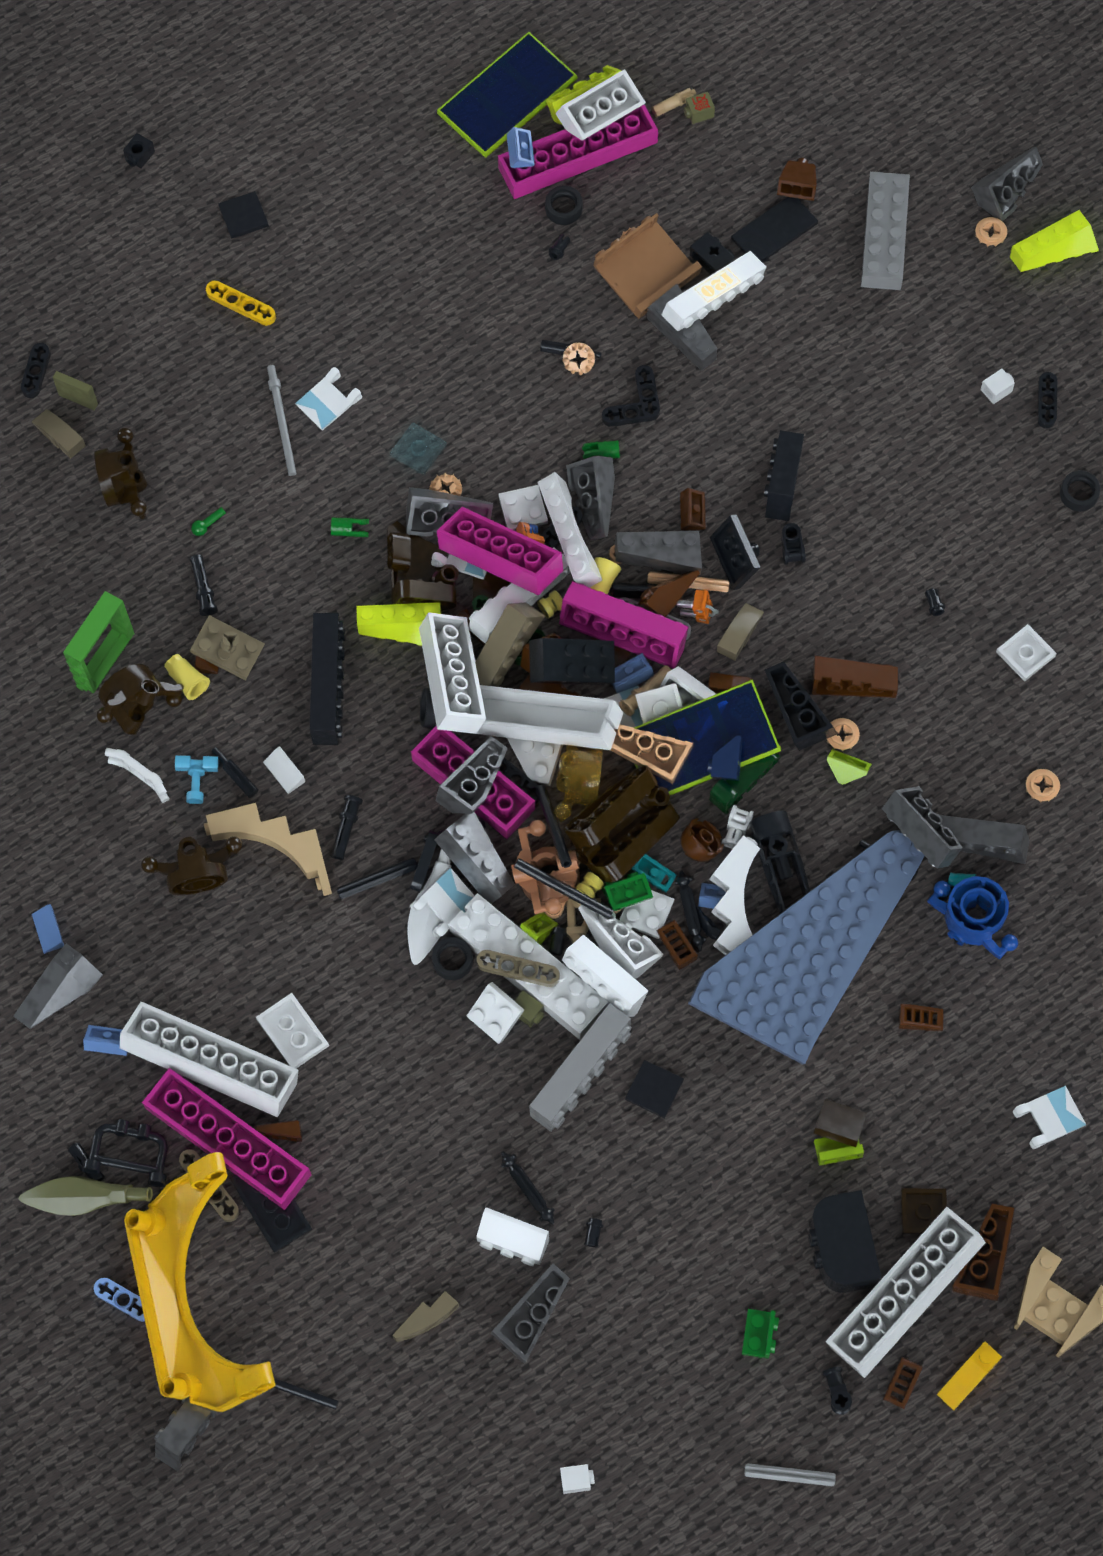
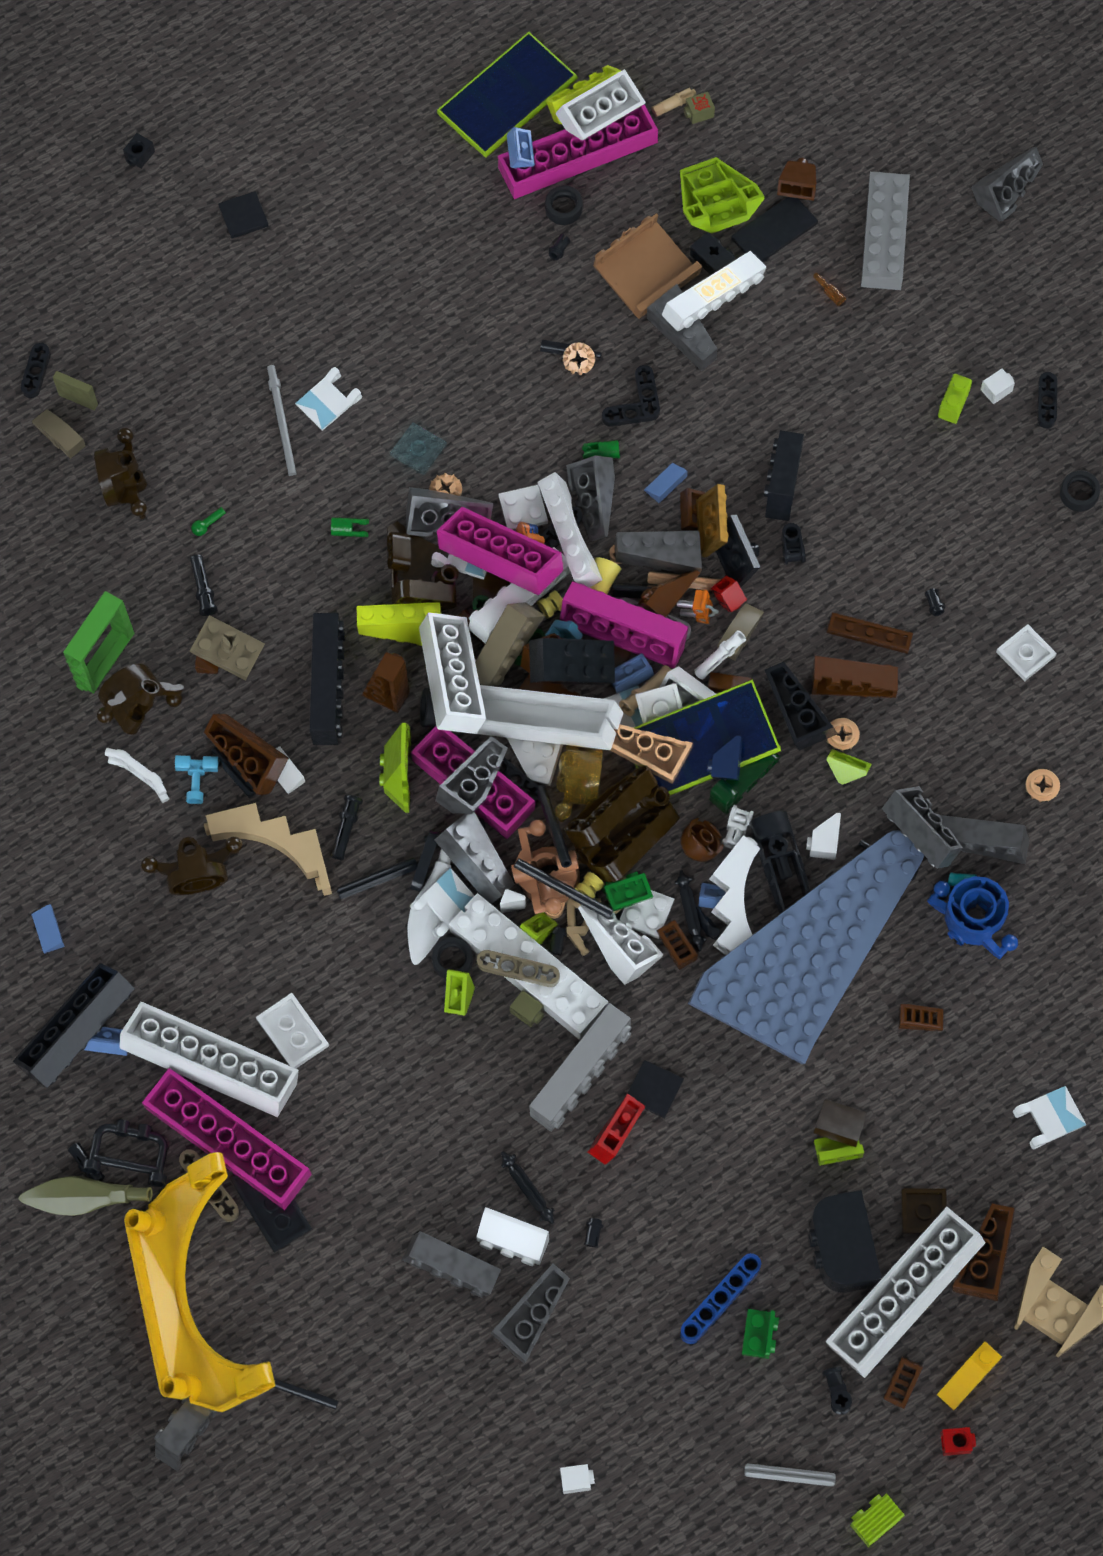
flat silver wedge [14,943,103,1029] -> none
light blue beam [94,1278,145,1322] -> none
light yellow plant [164,654,210,700] -> none
yellow beam [206,281,276,325] -> none
reddish brown slope [255,1120,302,1142] -> none
dark tan slope [392,1291,459,1342] -> none
white plate [467,982,524,1044] -> none
white slope [562,935,648,1017] -> none
teal slope [628,854,677,893] -> none
light nougat gear [975,217,1007,247] -> none
neon yellow wedge [1010,210,1099,272] -> none
none -> black brick [13,963,135,1088]
none -> reddish brown wedge [204,714,289,795]
none -> reddish brown wedge [361,652,410,713]
none -> lime wedge [379,723,411,813]
none -> flat silver wedge [402,1231,501,1298]
none -> lime slope [444,969,475,1016]
none -> white slope [500,889,526,913]
none -> medium azure bracket [545,619,583,639]
none -> red slope [588,1094,645,1165]
none -> medium blue slope [644,463,687,503]
none -> lime wedge [680,157,765,234]
none -> blue beam [680,1253,761,1344]
none -> white pin [694,630,746,680]
none -> pearl gold plate [696,484,729,558]
none -> red brick [711,576,747,612]
none -> white slope [806,813,841,860]
none -> clear orange axle [813,273,846,306]
none -> reddish brown tile [827,612,913,654]
none -> lime brick [850,1493,905,1547]
none -> lime brick [938,374,972,424]
none -> red brick [940,1427,976,1456]

